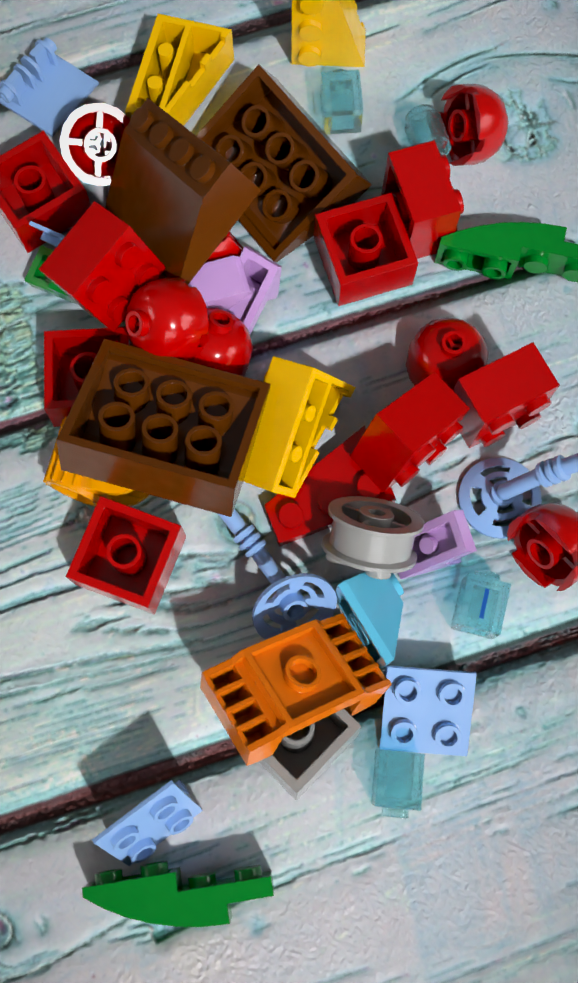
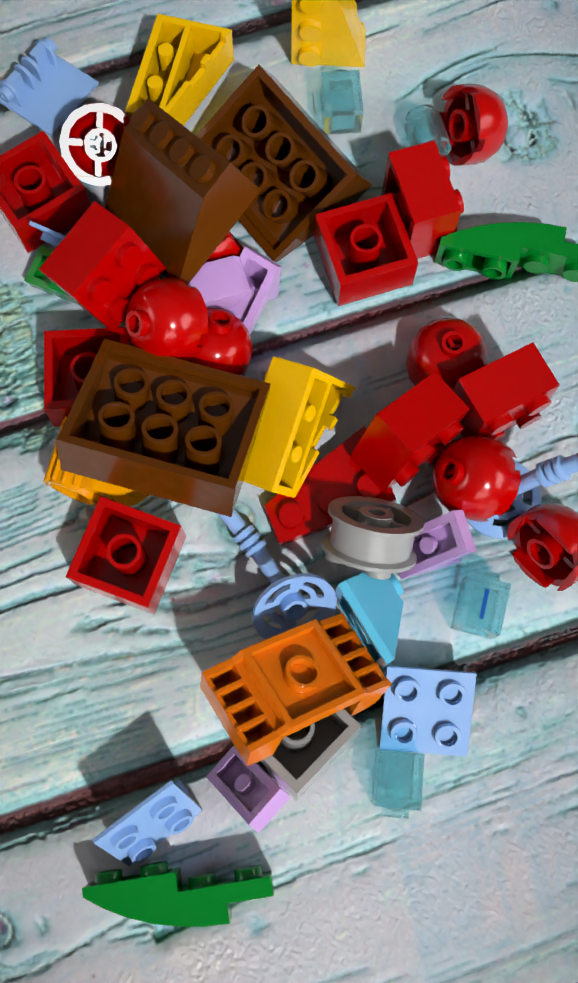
none -> lavender slope [206,746,290,833]
none -> red cylinder [432,435,521,522]

